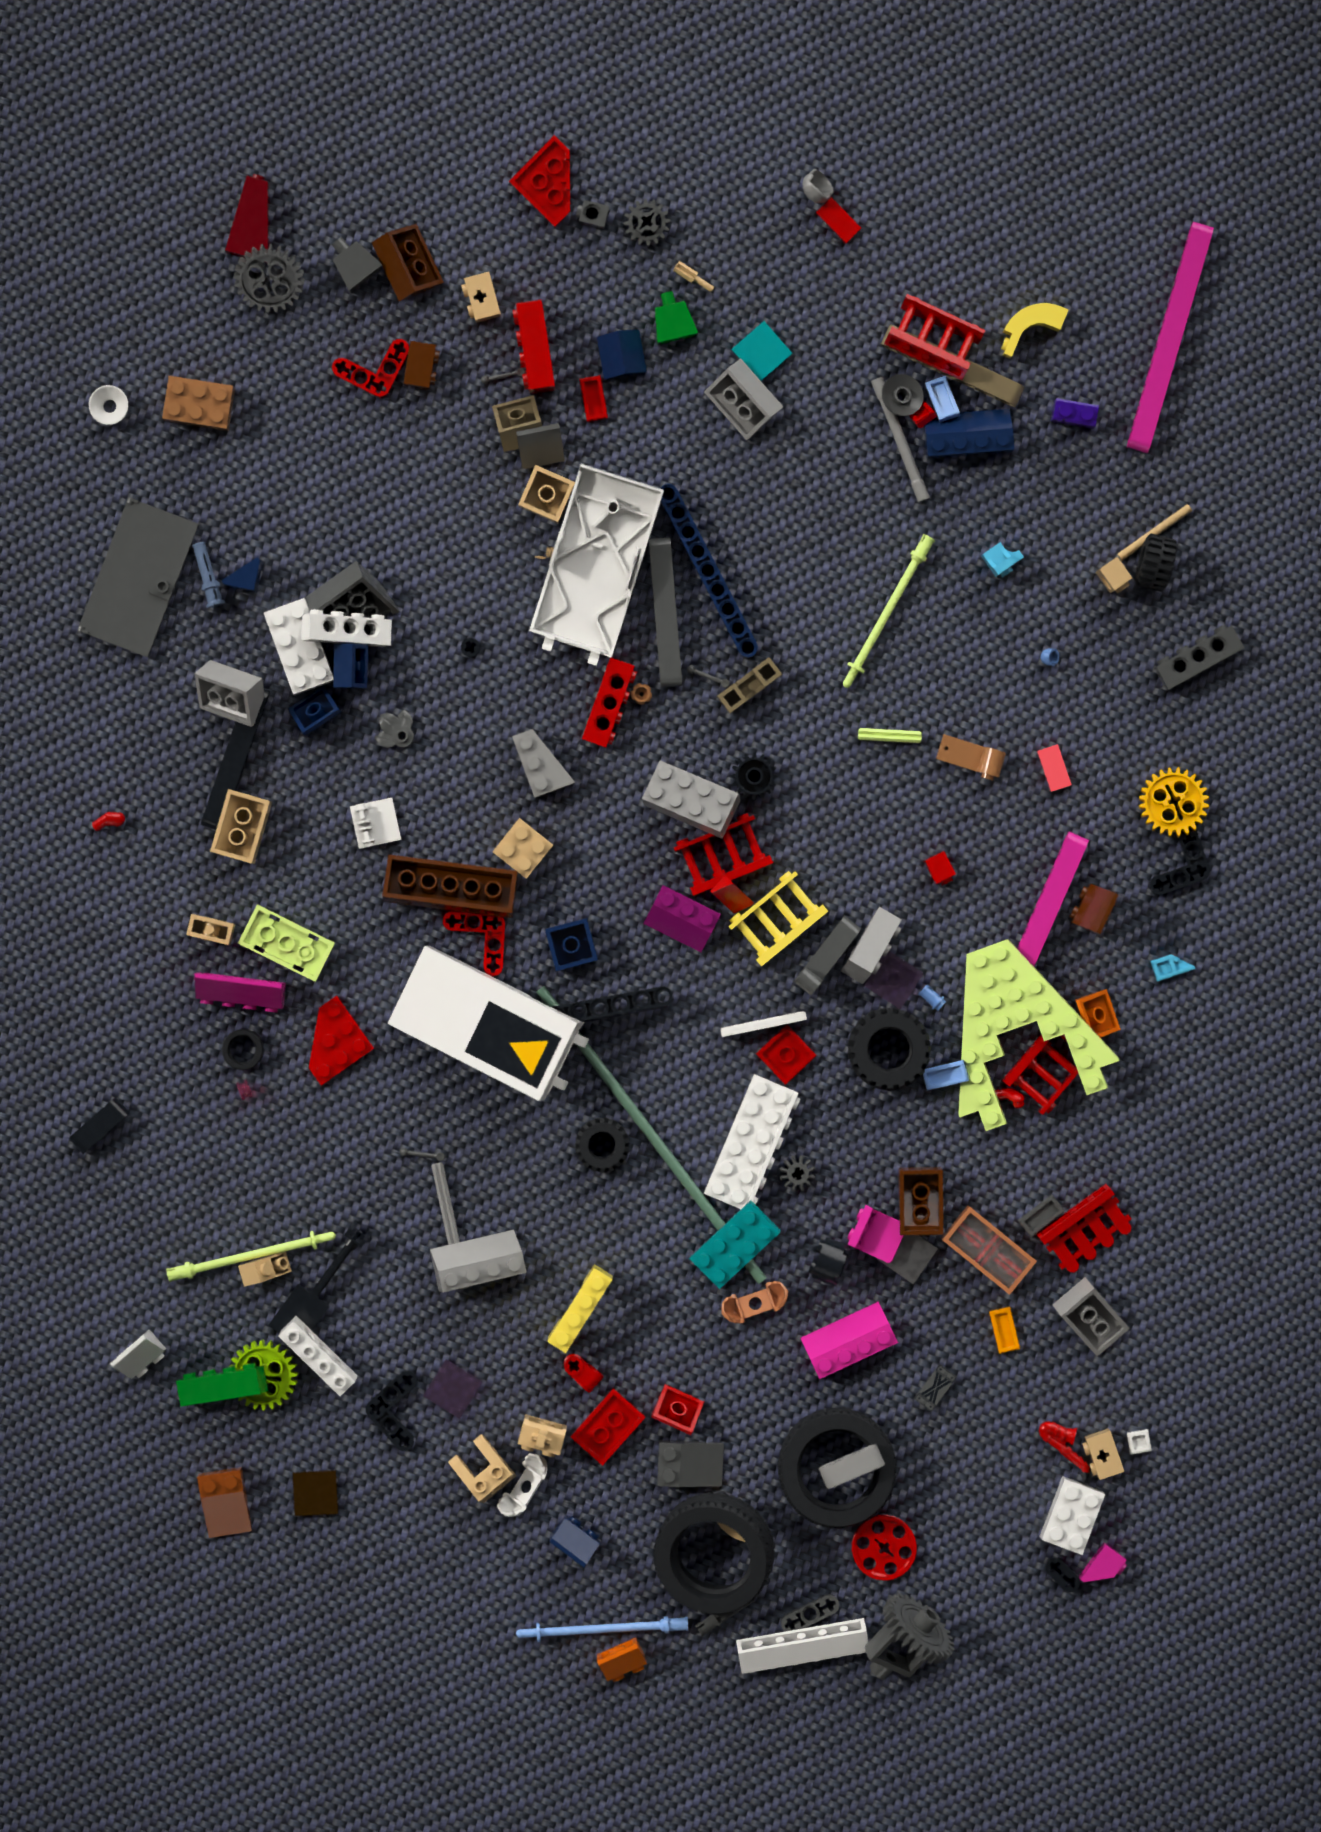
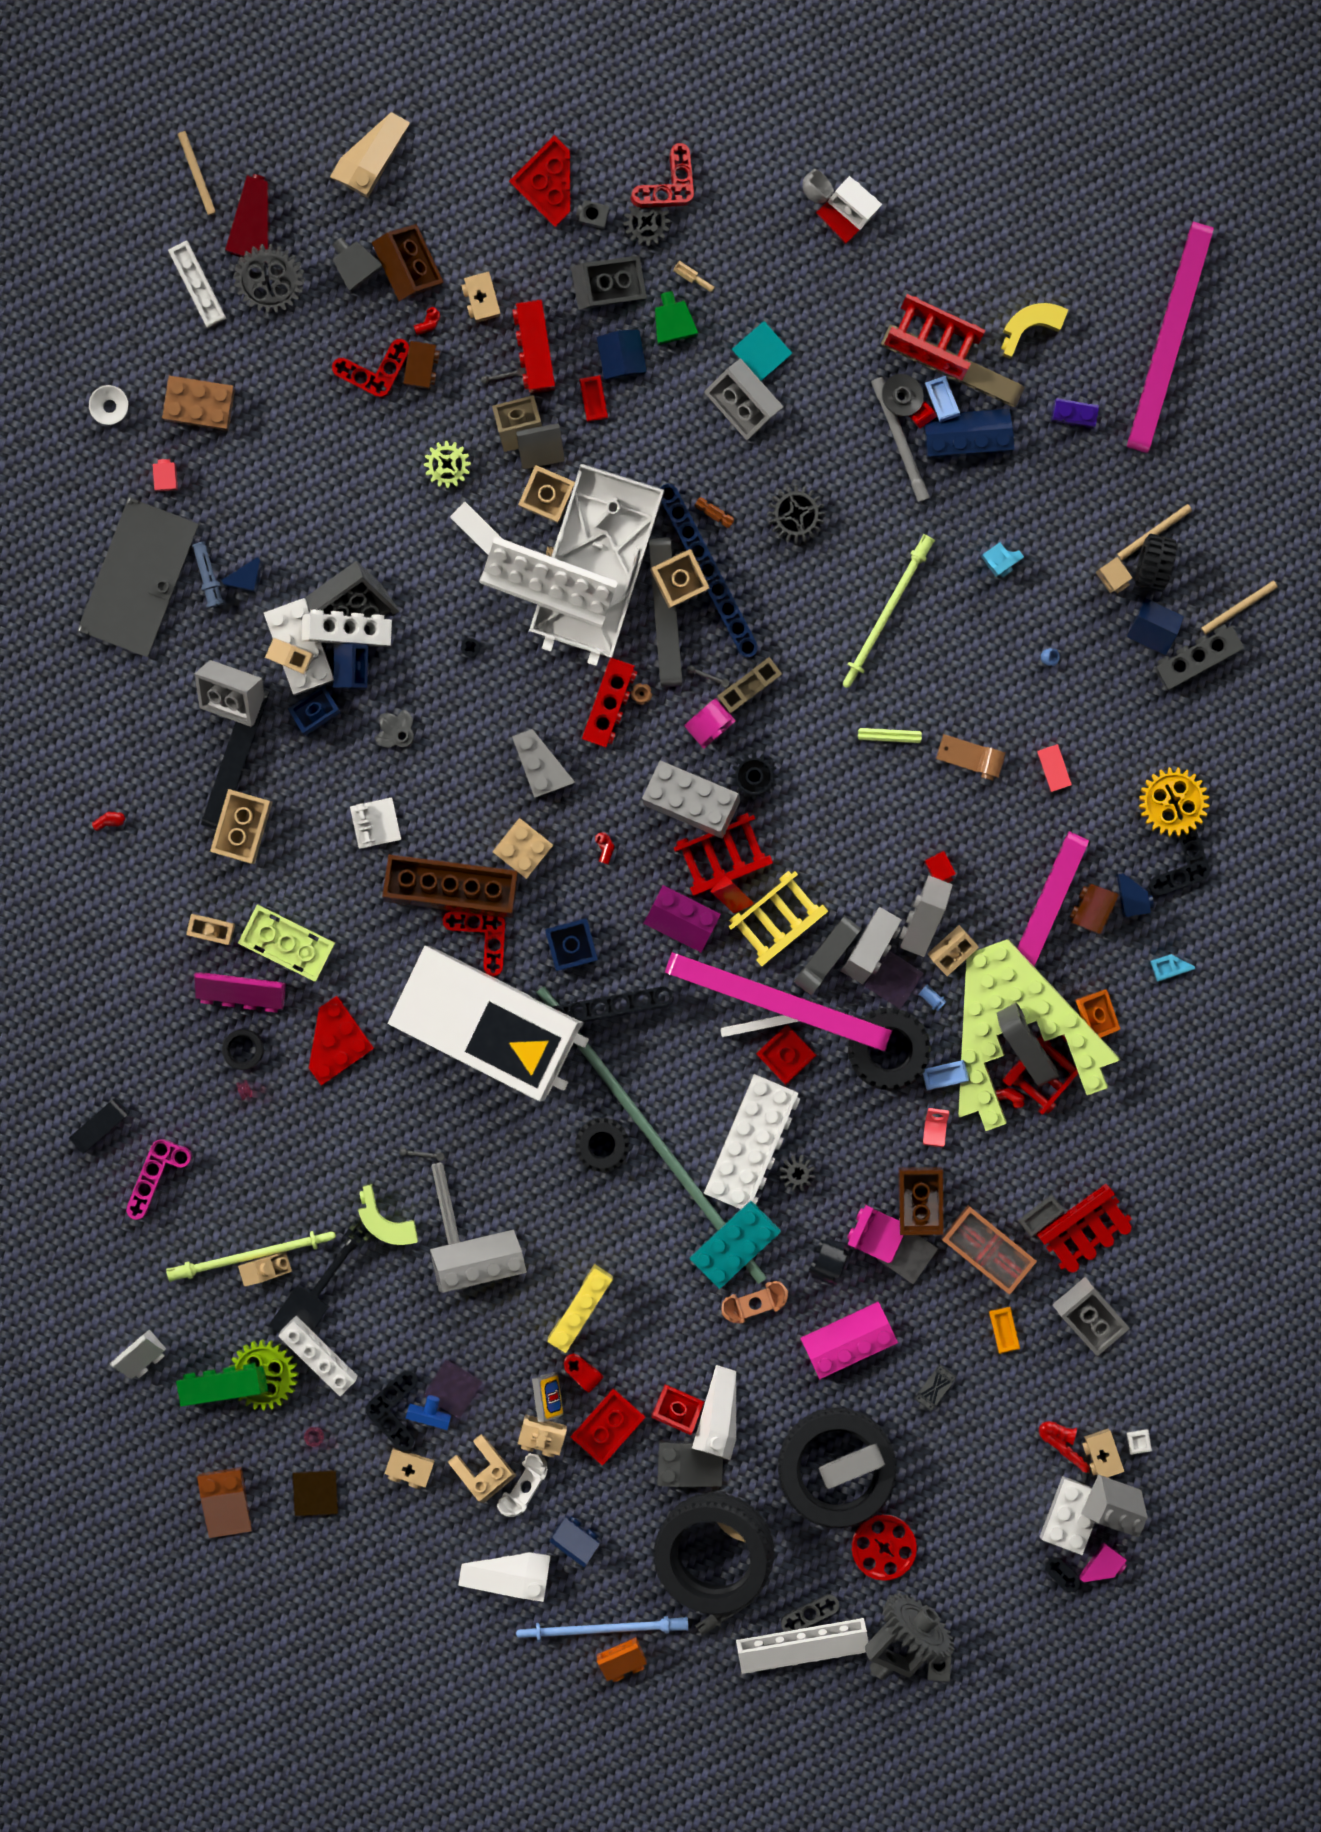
none -> dark pink beam [126,1139,192,1220]
none -> coral brick [153,459,178,492]
none -> white tile [168,240,227,328]
none -> tan bar [178,131,216,215]
none -> tan slope [265,638,314,675]
none -> clear pink bush [304,1426,324,1447]
none -> tan wedge [330,112,410,198]
none -> yellowish green arch [358,1184,418,1245]
none -> tan brick [385,1447,435,1489]
none -> blue tile [405,1395,451,1430]
none -> red arm [413,307,440,336]
none -> yellowish green gear [424,441,471,489]
none -> white tile [450,502,504,555]
none -> white wedge [458,1552,550,1602]
none -> white bracket [479,537,618,628]
none -> slope [532,1372,564,1422]
none -> dark grey slope [571,256,647,310]
none -> red arm [595,833,615,865]
none -> red beam [630,143,694,208]
none -> tan brick [650,549,709,608]
none -> dark pink beam [665,952,892,1051]
none -> dark pink brick [684,698,736,749]
none -> white wedge [692,1365,736,1460]
none -> dark orange axle [695,497,734,528]
none -> dark grey gear [767,485,826,544]
none -> white brick [828,176,882,230]
none -> light grey wedge [899,875,952,957]
none -> coral bracket [923,1108,950,1148]
none -> dark grey brick [927,1655,951,1682]
none -> tan brick [928,925,979,976]
none -> dark grey beam [997,1003,1059,1087]
none -> light grey slope [1081,1474,1148,1537]
none -> dark blue slope [1117,873,1154,917]
none -> dark blue slope [1126,598,1184,655]
none -> tan bar [1201,581,1278,635]

